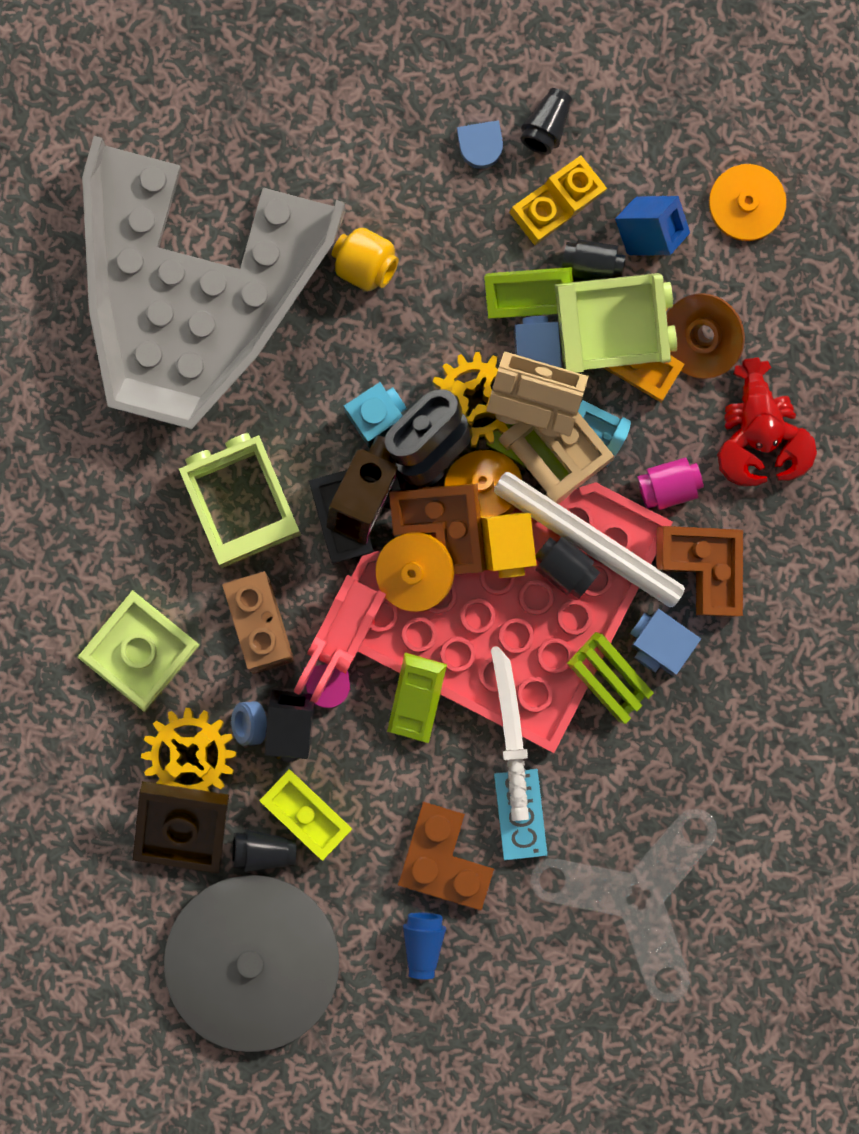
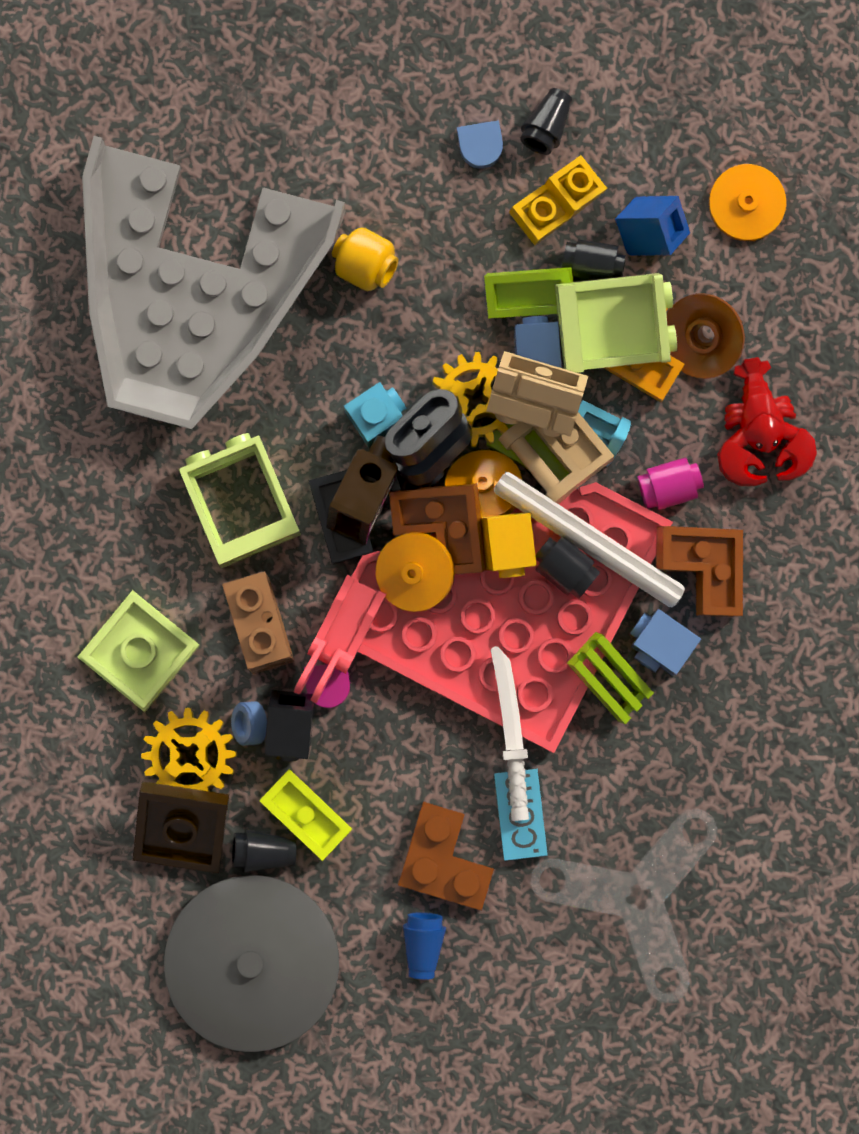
lime tile [387,653,447,743] -> none

